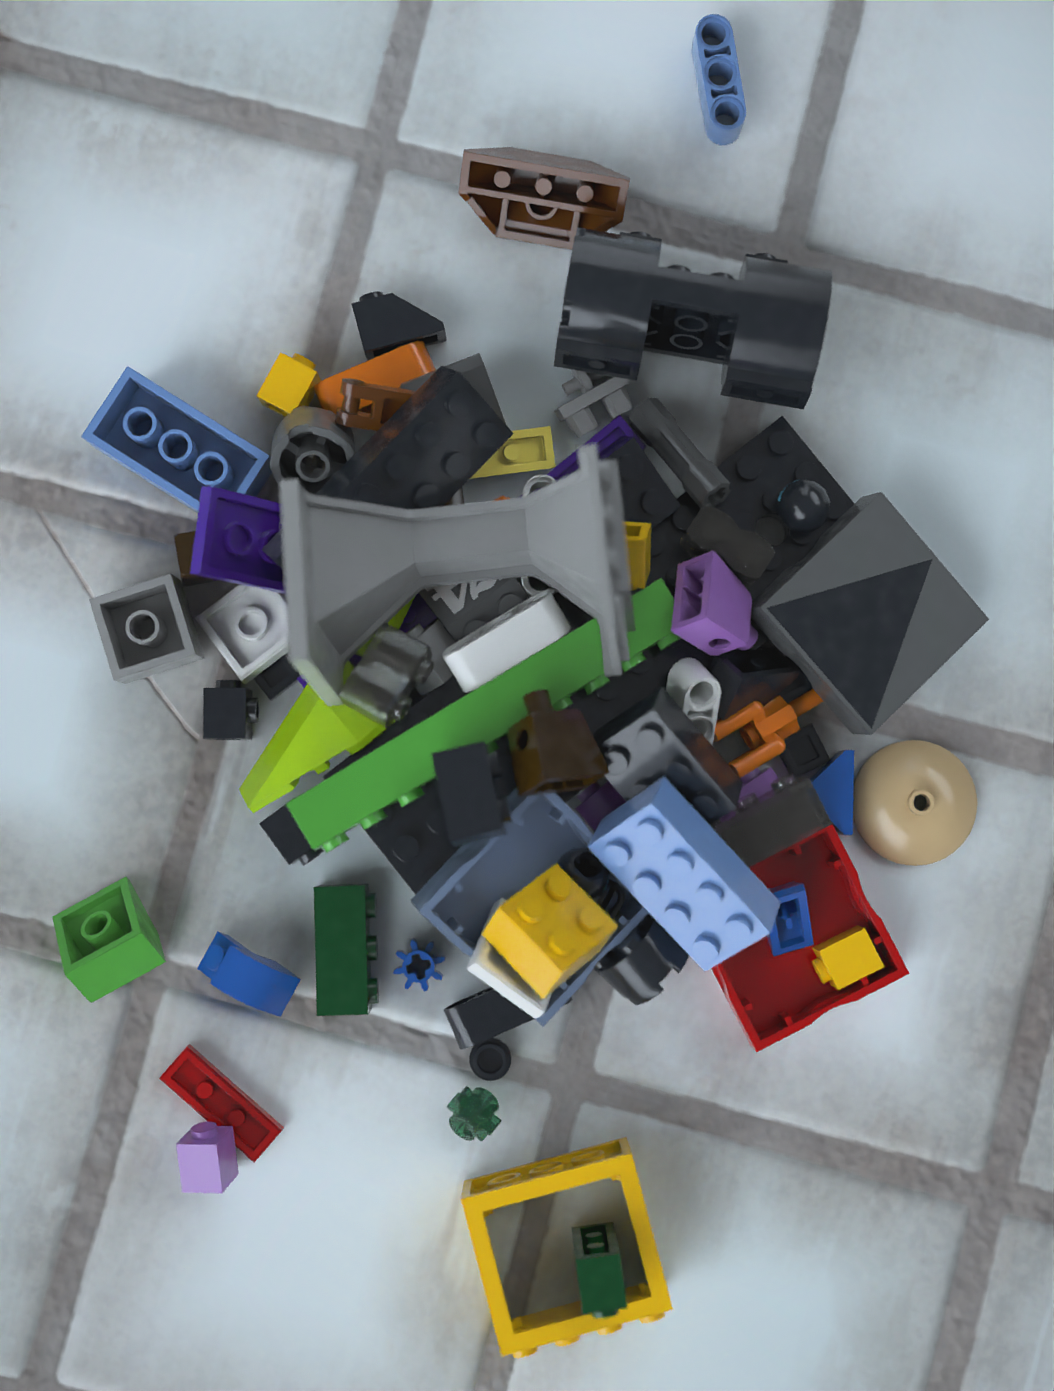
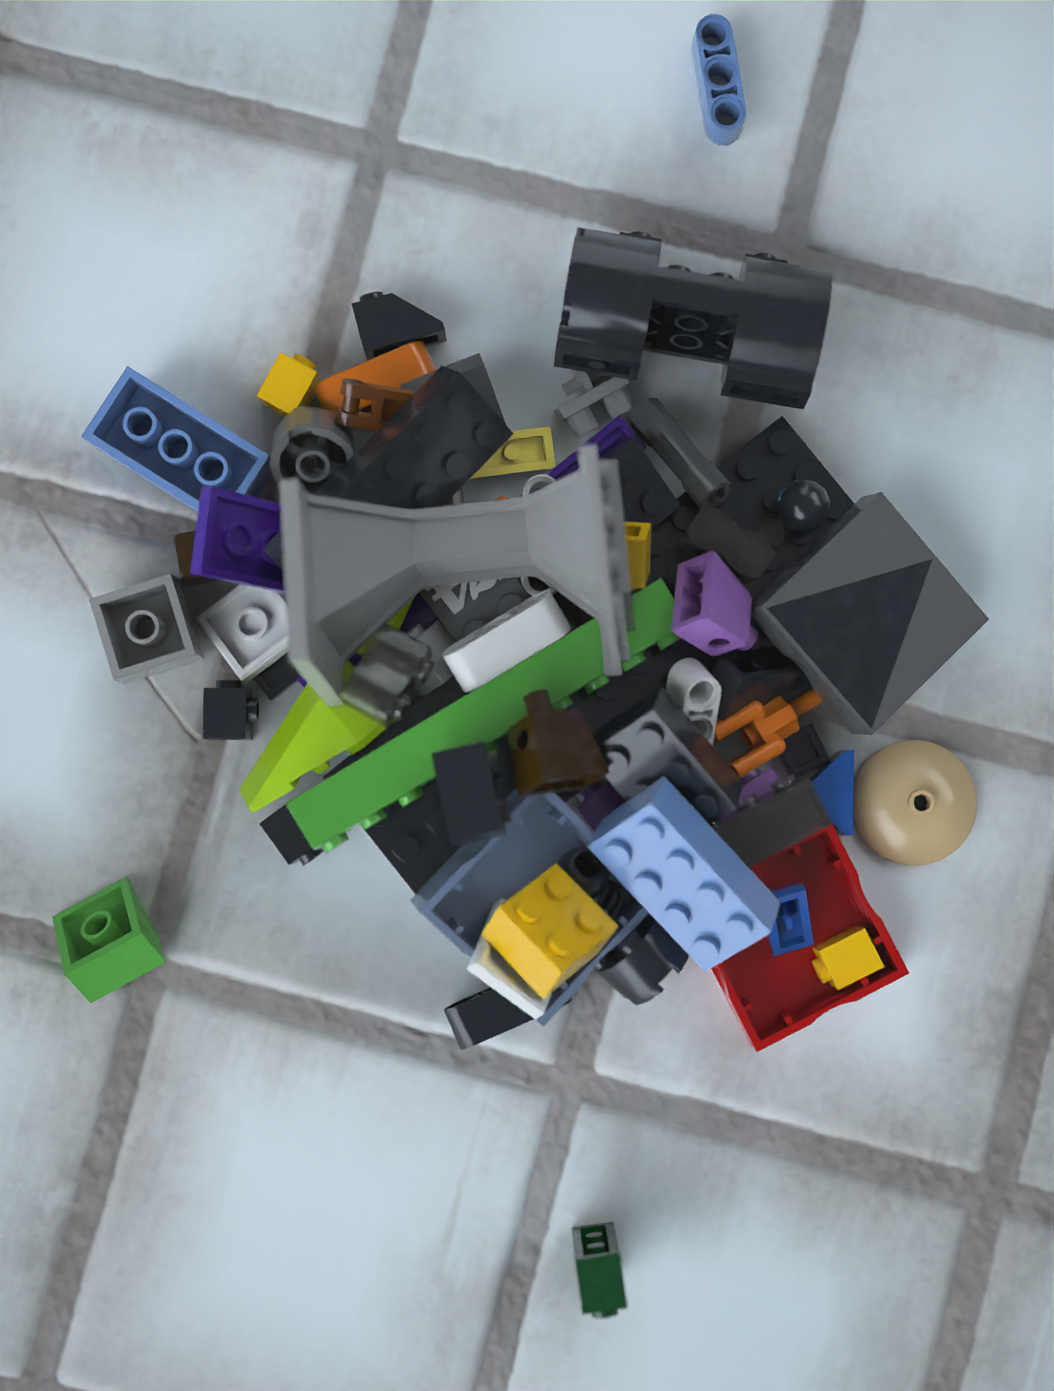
red tile [159,1044,284,1162] -> none
brick [176,1122,239,1193] -> none
blue brick [197,931,301,1017] -> none
dark green brick [314,884,379,1016] -> none
blue gear [393,938,446,992] -> none
clear green gear [447,1086,502,1141] -> none
wedge [458,147,630,250] -> none
yellow window [461,1137,673,1358] -> none
black plate [469,1038,511,1081] -> none

